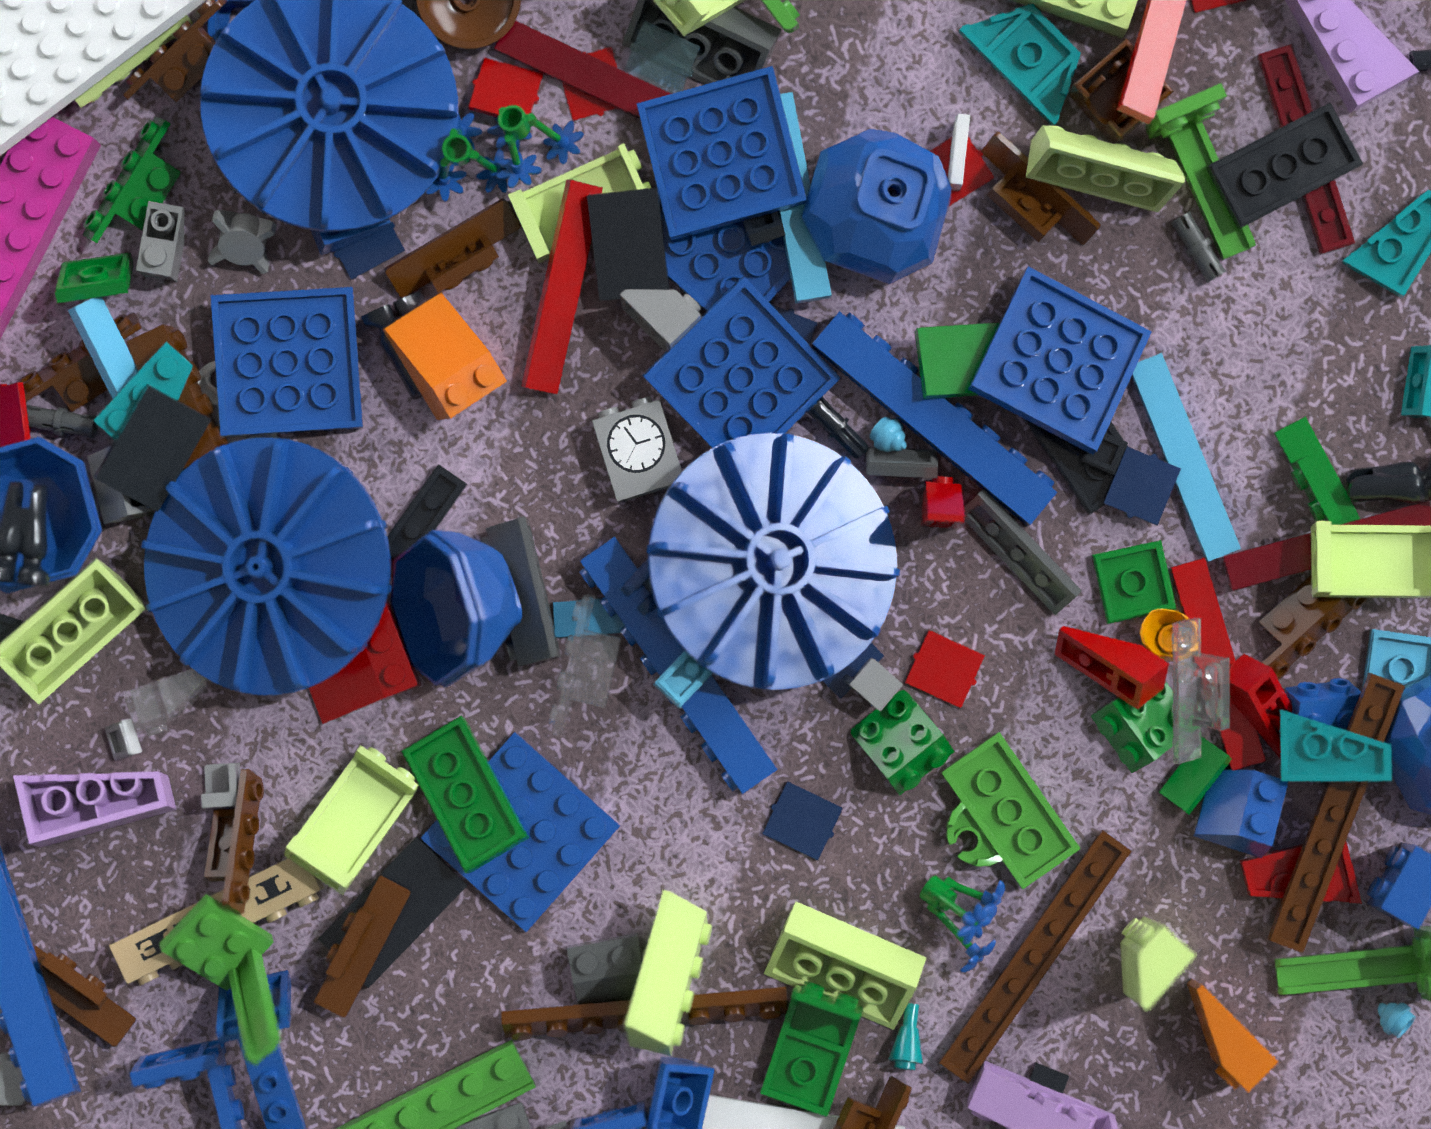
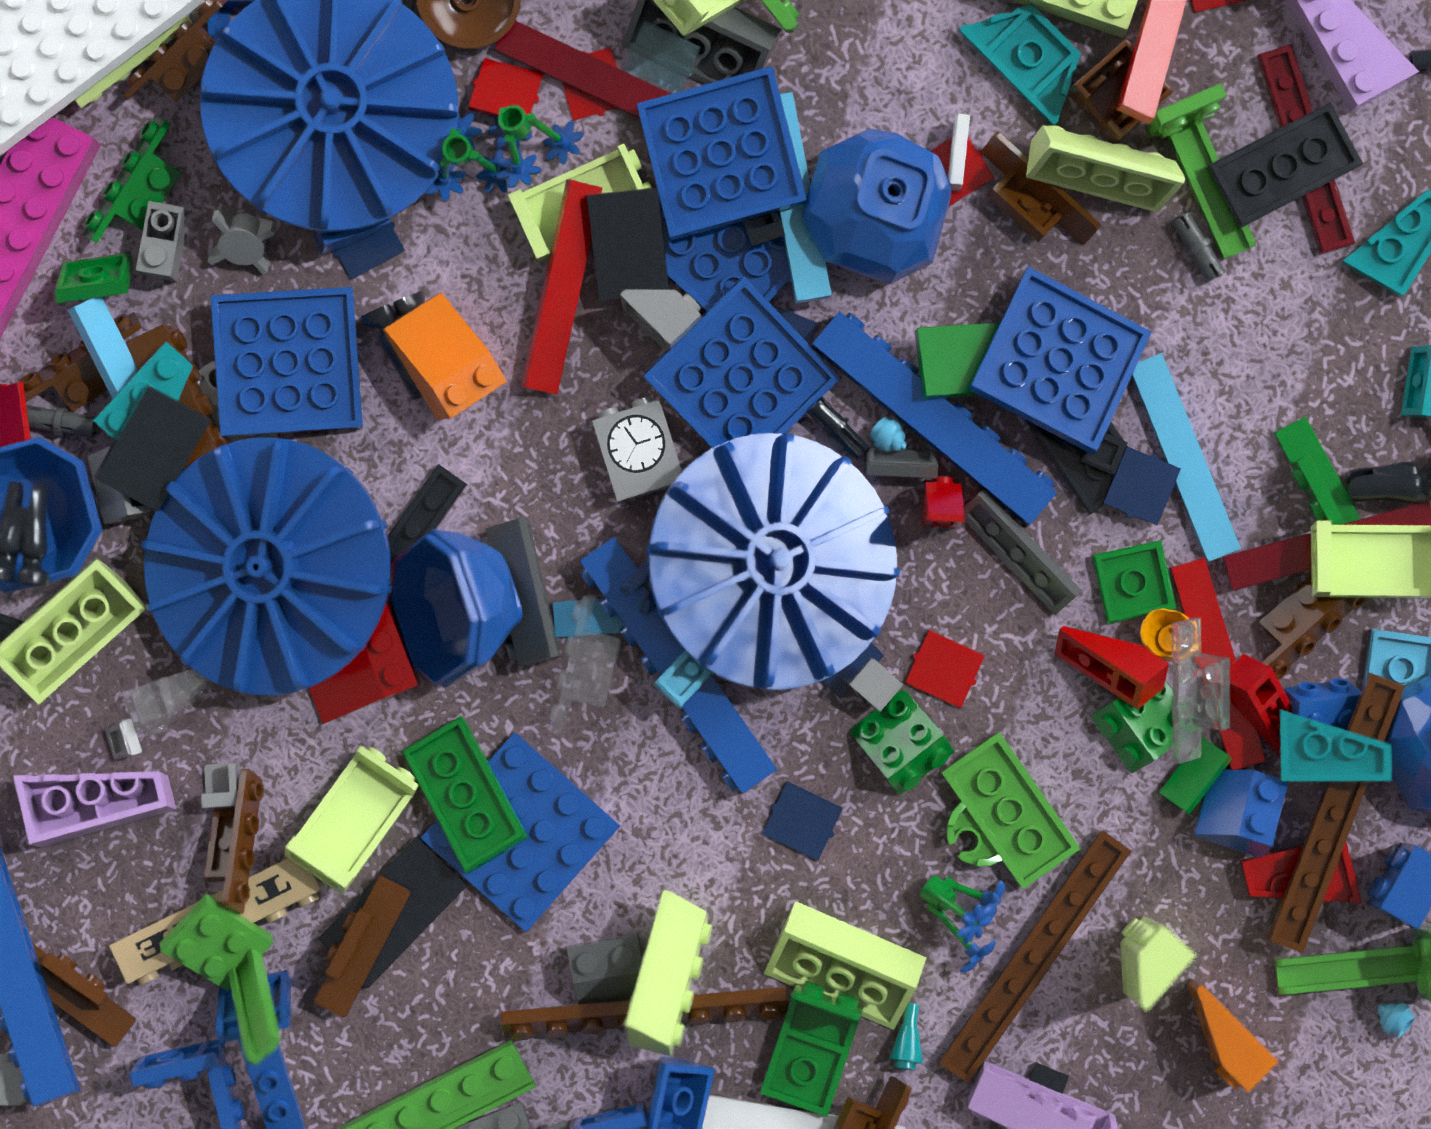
reddish brown bracket [384,198,521,298] -> none

